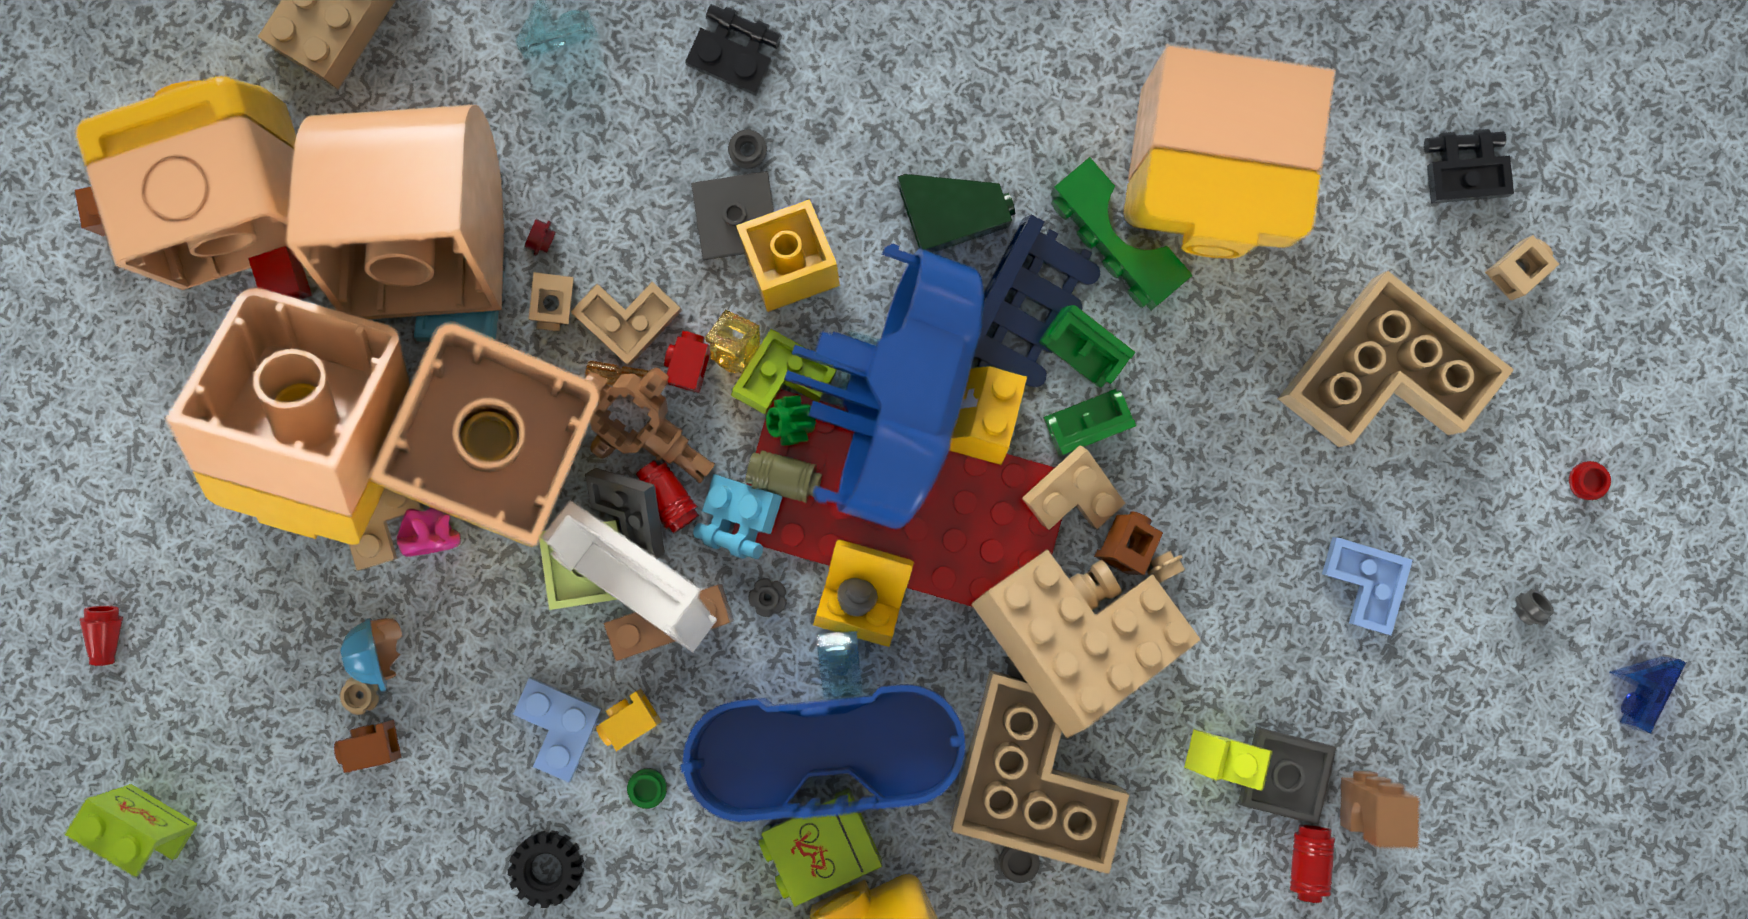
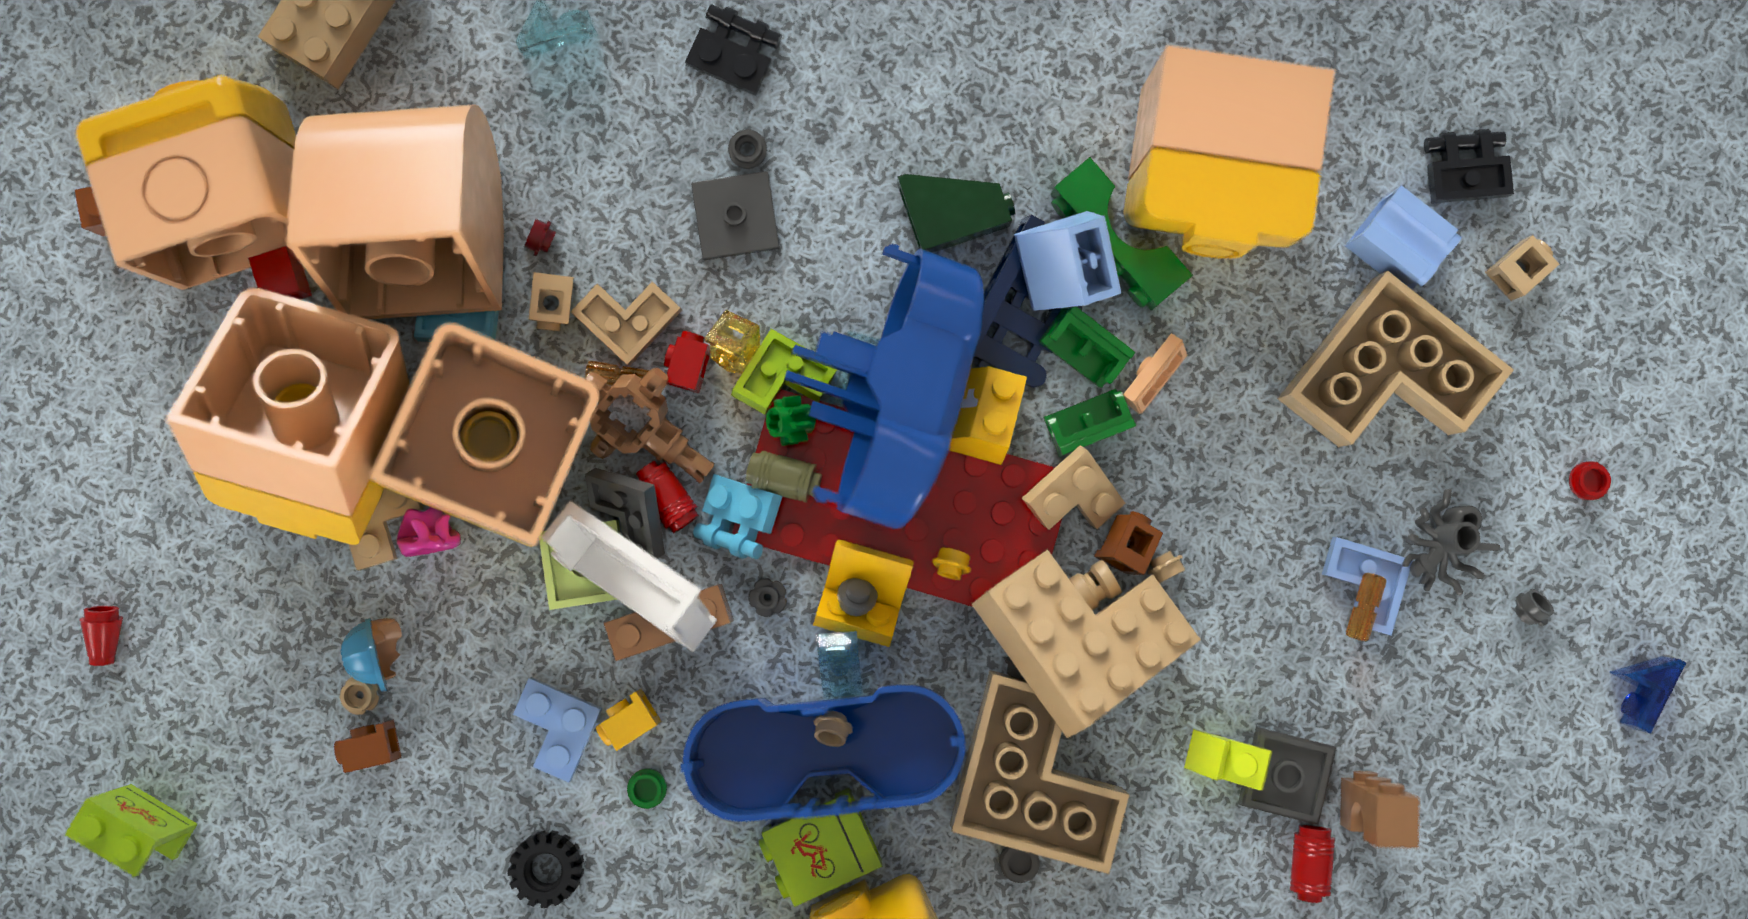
yellow slope [736,199,840,312] -> none
none -> tan plate [814,711,853,747]
none -> yellow plate [932,548,971,580]
none -> light blue slope [1014,211,1121,311]
none -> light nougat plate [1123,333,1187,414]
none -> light blue piece [1345,185,1462,289]
none -> clear orange piece [1346,573,1387,642]
none -> dark grey animal [1402,489,1500,595]

